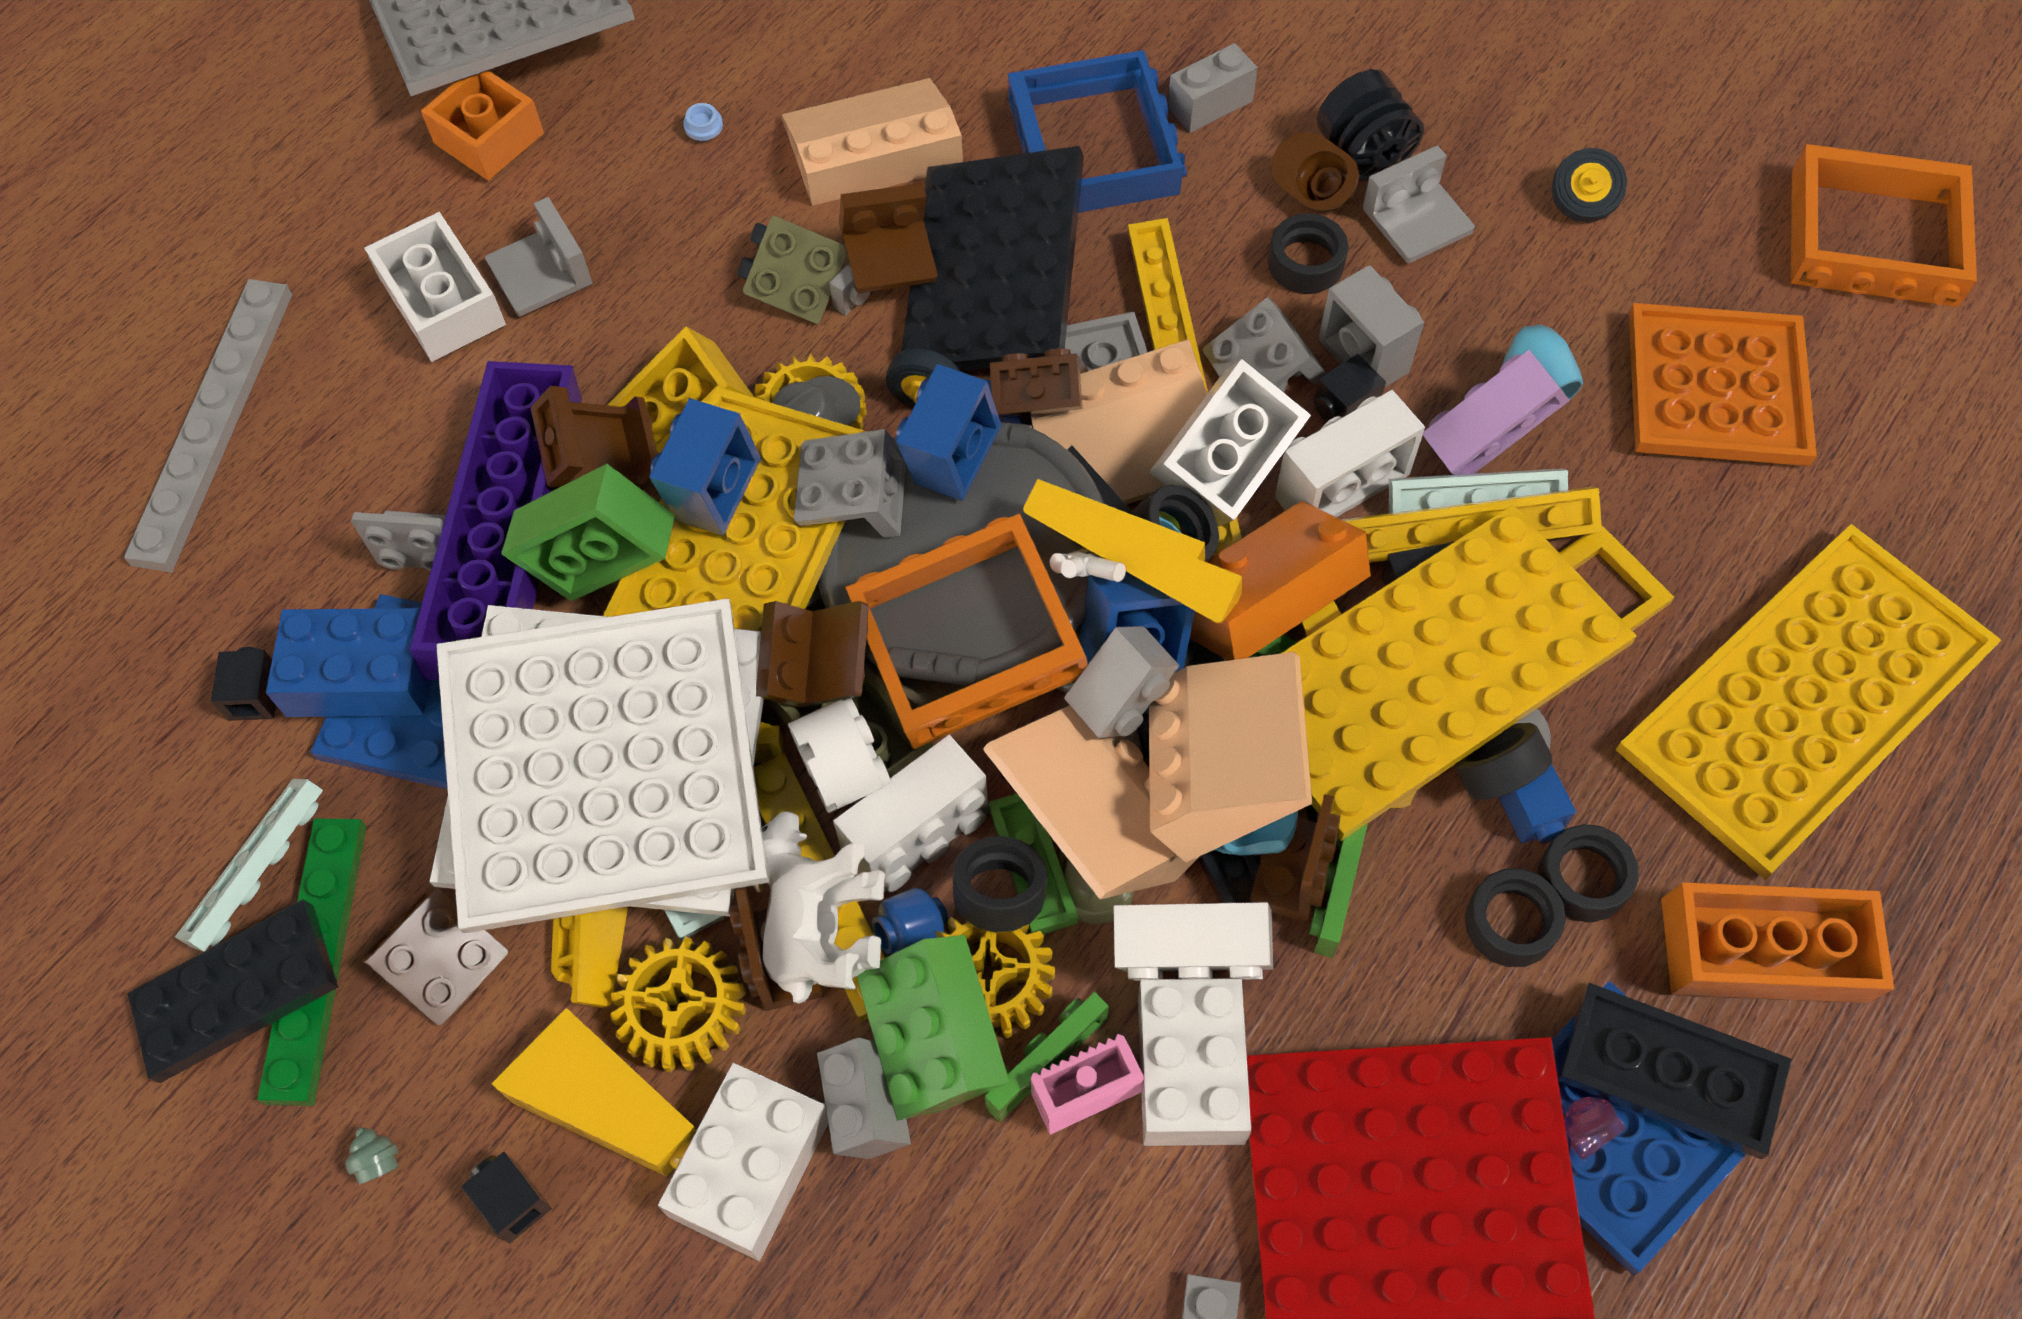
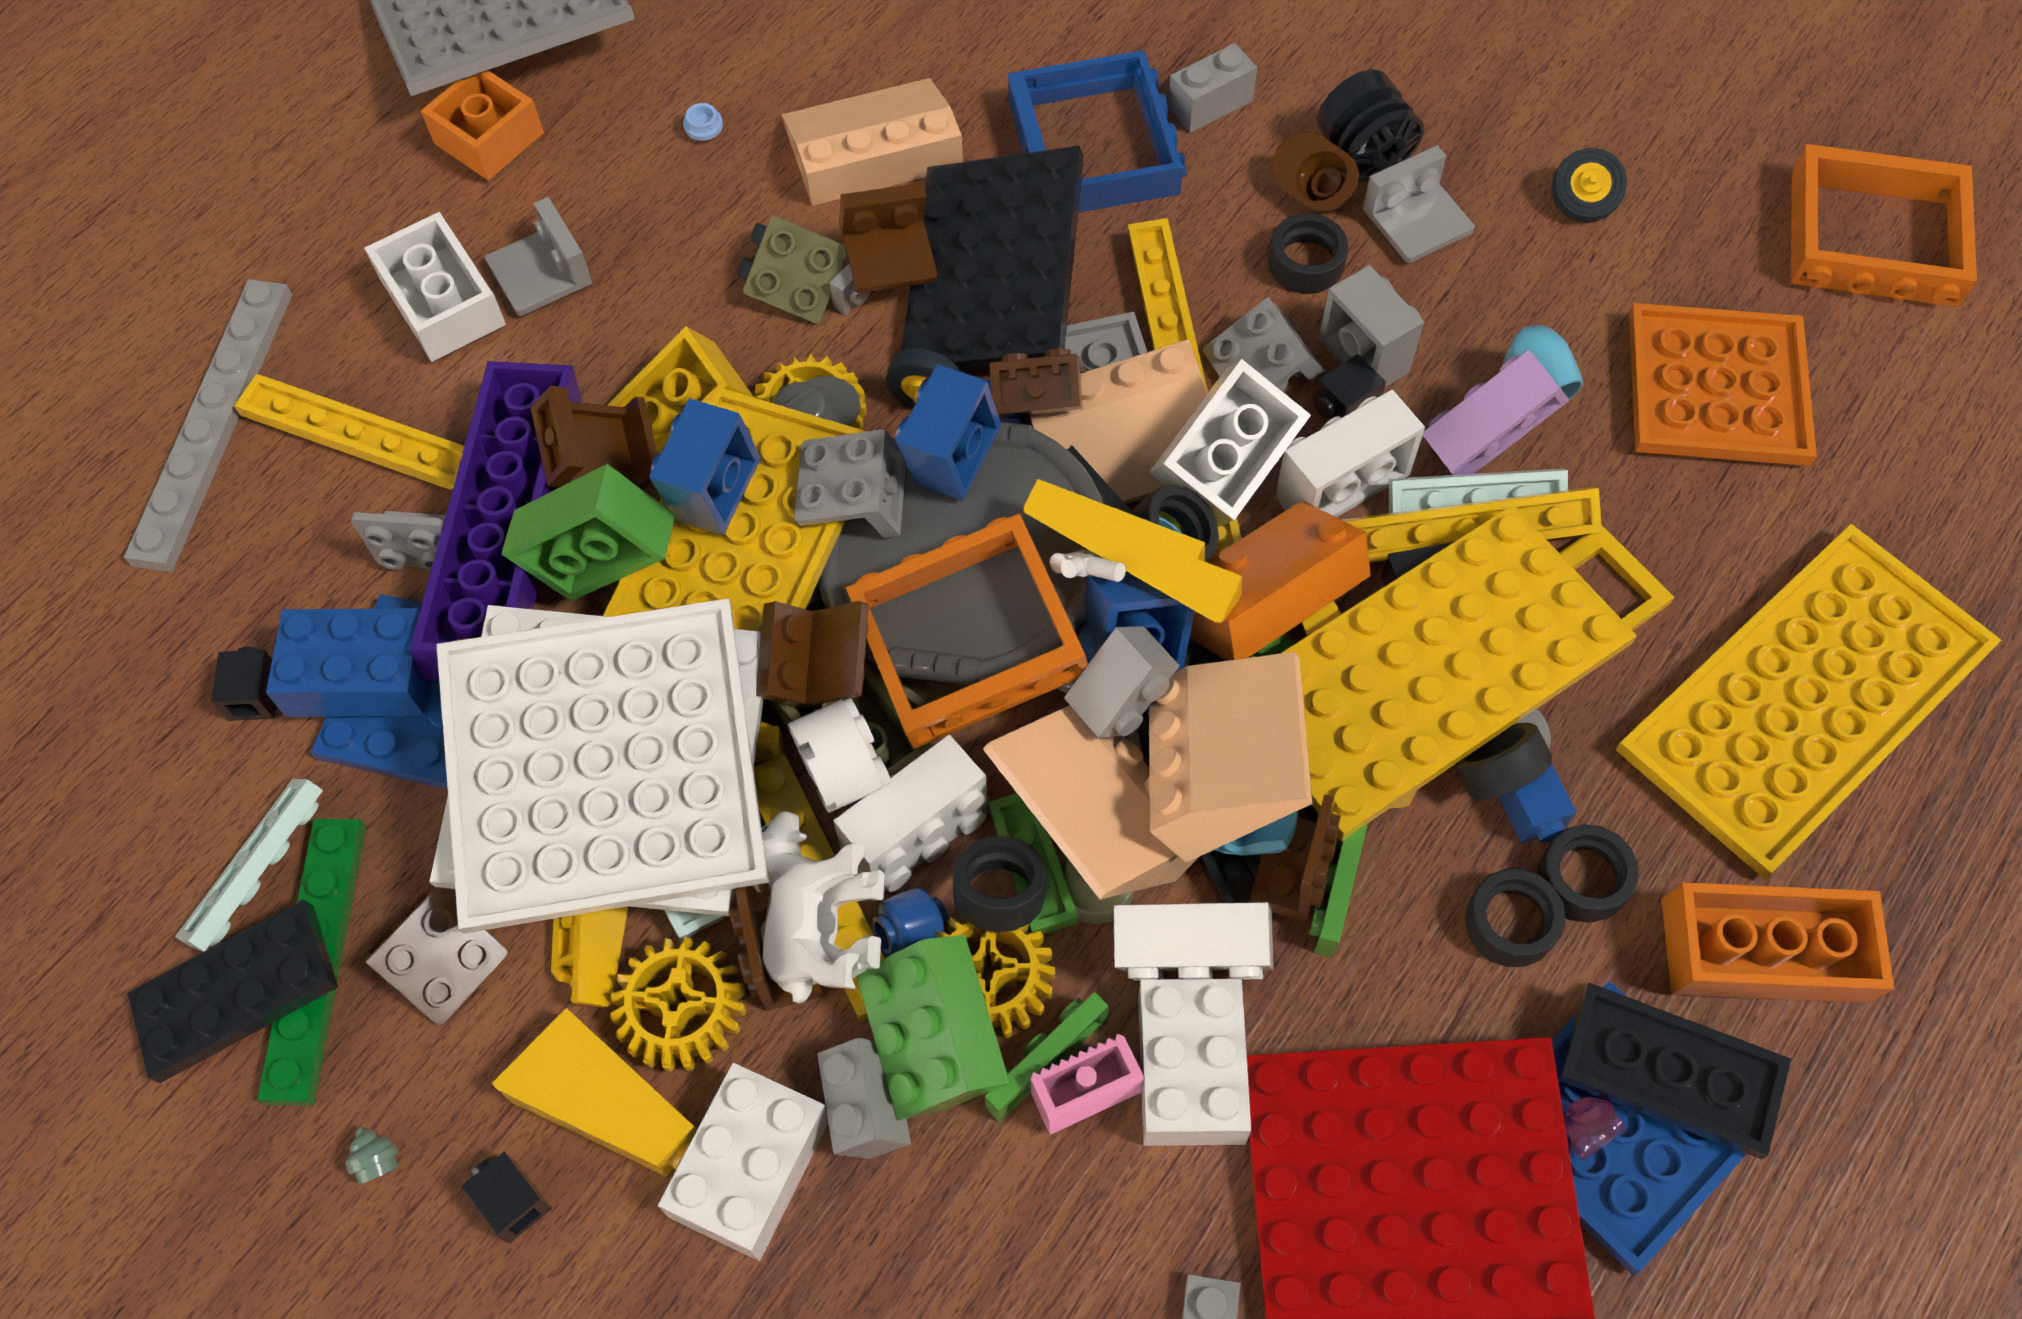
none -> yellow plate [234,373,464,491]

